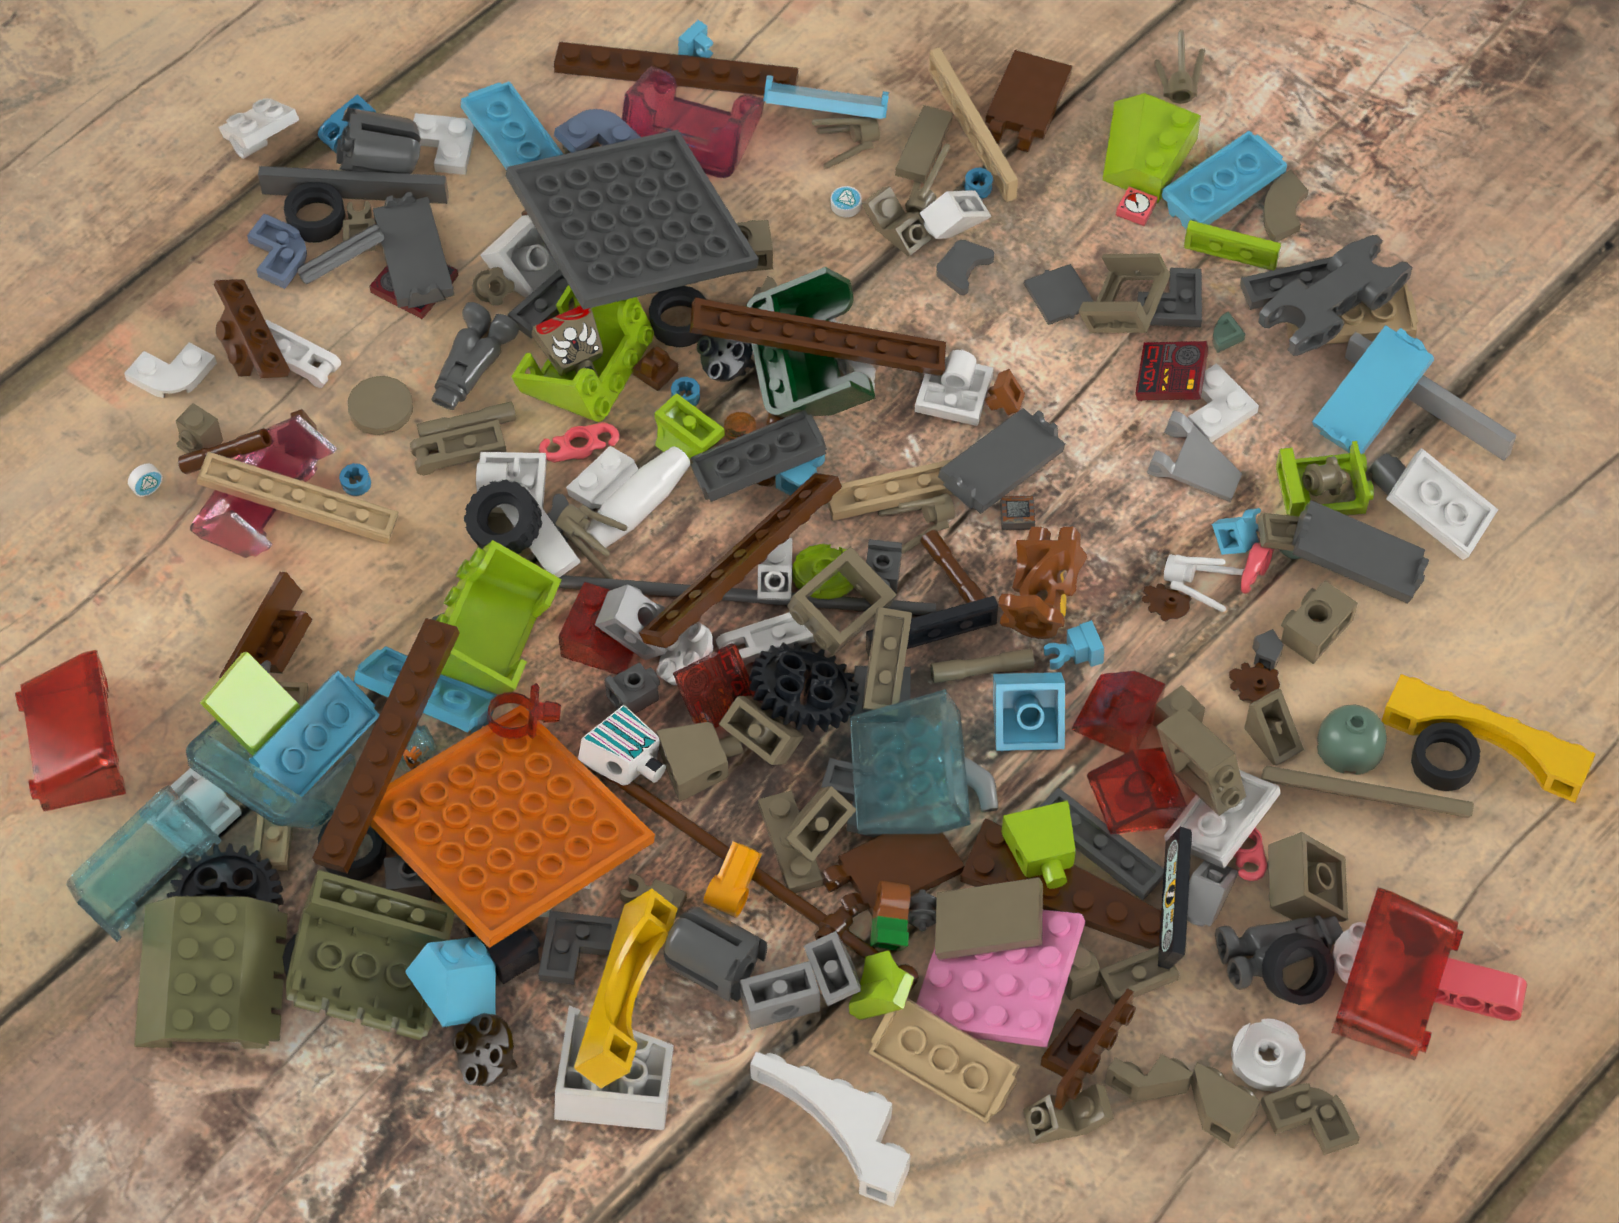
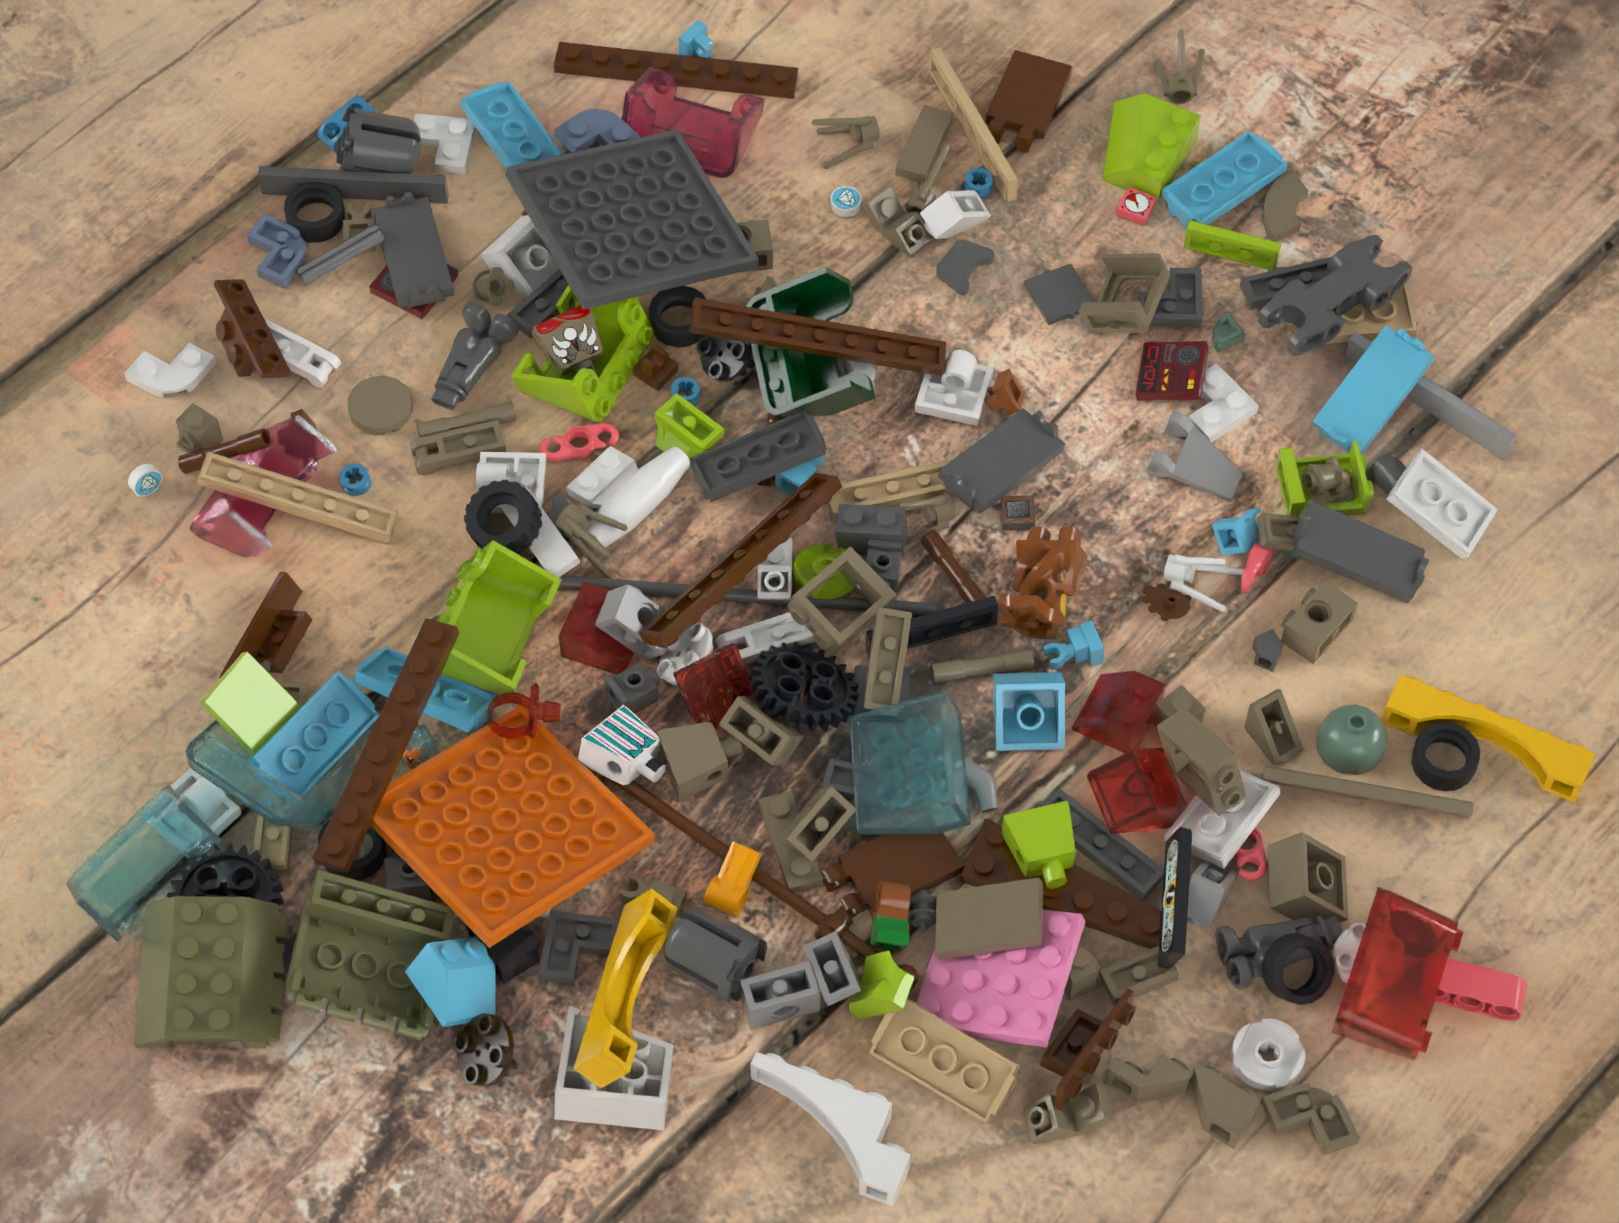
clear red windscreen [15,650,126,812] -> none
white plate [219,98,299,159] -> none
clear orange tile [724,412,756,441] -> none
medium azure brick [763,75,889,119] -> none
reddish brown piece [1229,662,1280,702] -> none
none -> dark grey brick [835,504,908,557]

